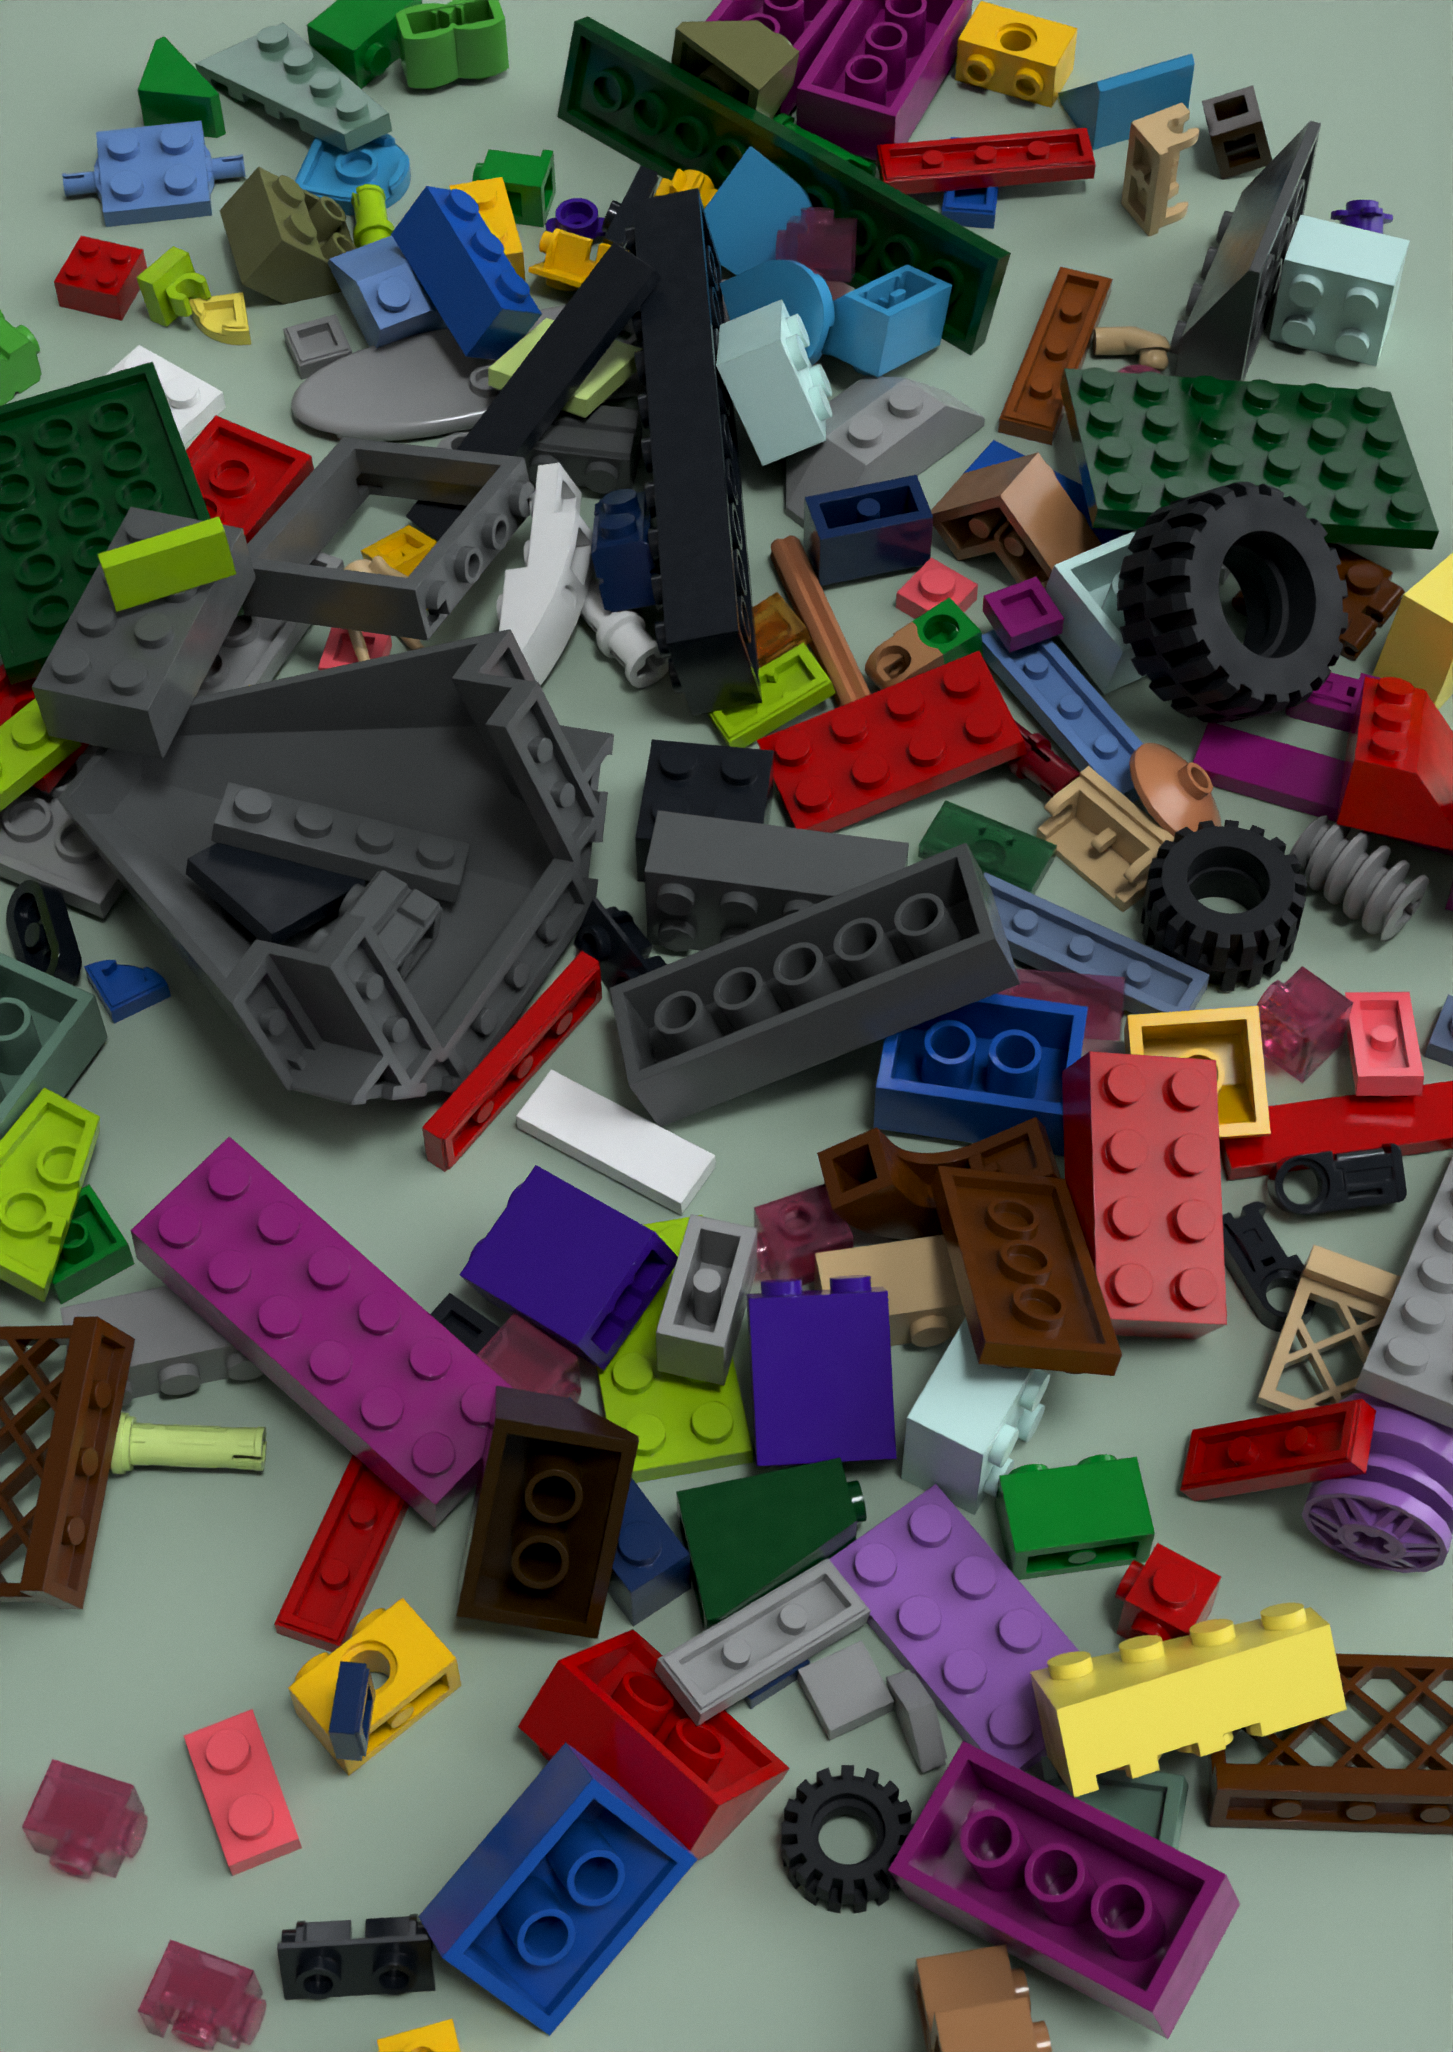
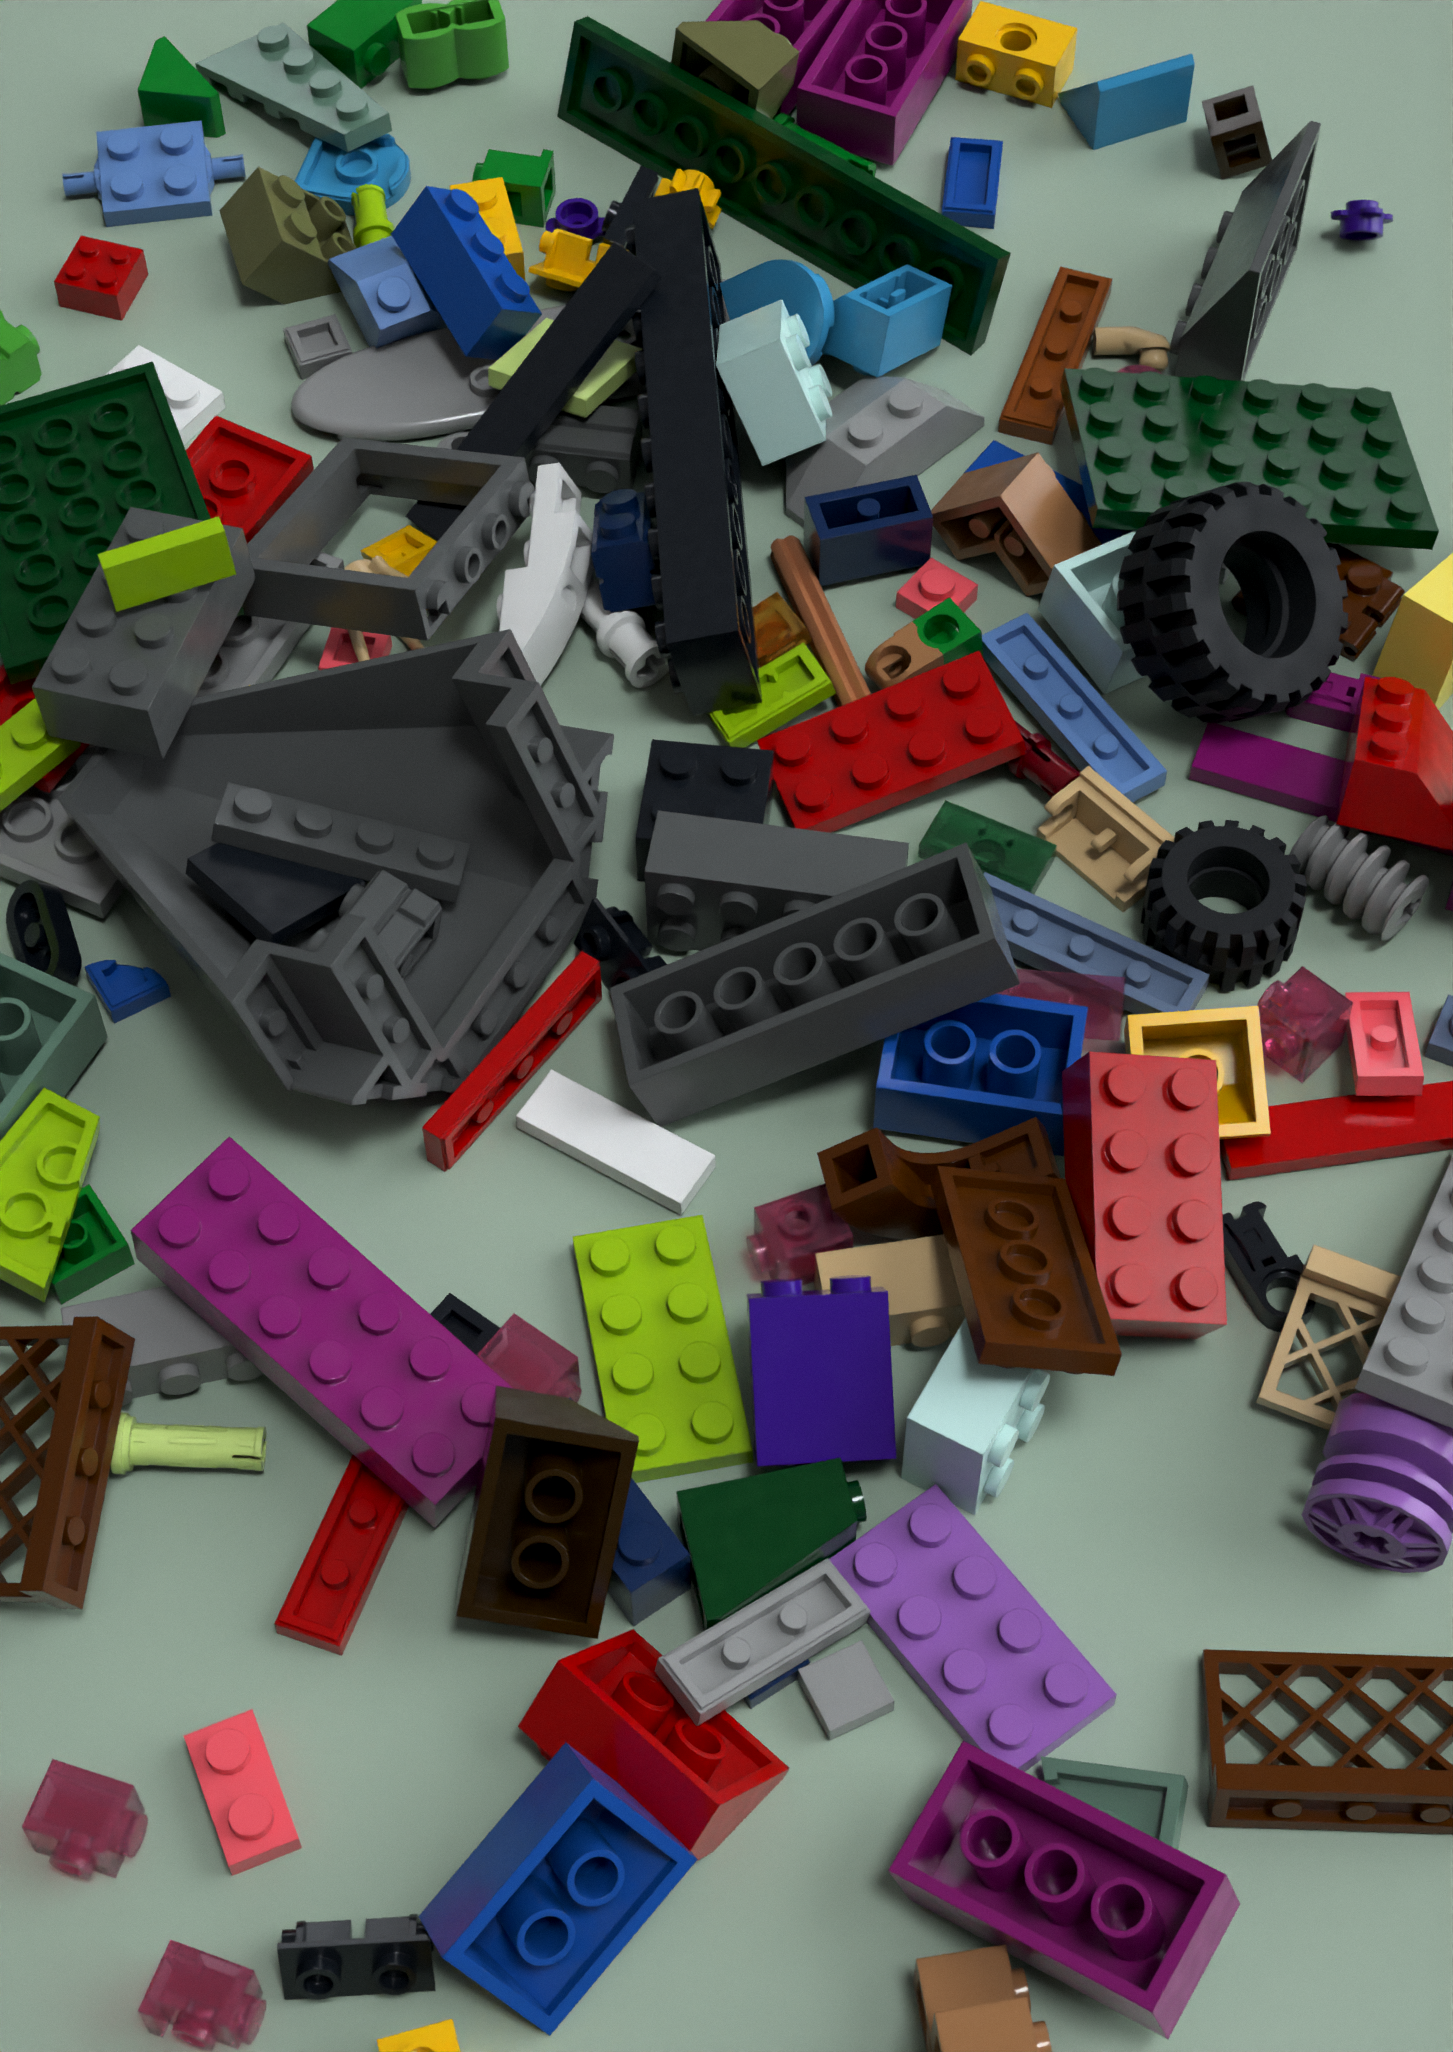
lime tile [136,246,211,327] -> none
light yellow tile [189,292,251,345] -> none
yellow brick [288,1597,462,1776] -> none
dark blue tile [329,1661,376,1761] -> none
dark purple brick [459,1165,678,1371] -> none
light grey brick [656,1214,757,1385] -> none
dark azure tile [704,146,815,275] -> none
clear pink brick [776,207,858,282] -> none
black tyre [781,1765,915,1914] -> none
red tile [876,128,1096,194] -> none
light grey tile [886,1669,947,1773] -> none
magenta plate [982,576,1064,653] -> none
green brick [995,1454,1155,1580] -> none
light yellow wedge [1030,1603,1347,1798] -> none
red brick [1115,1543,1221,1641] -> none
tan hinge [1121,103,1199,237] -> none
nougat dish [1130,743,1221,837] -> none
red tile [1180,1399,1376,1502] -> none
black piece [1267,1143,1407,1214] -> none
light aqua brick [1269,215,1410,366] -> none

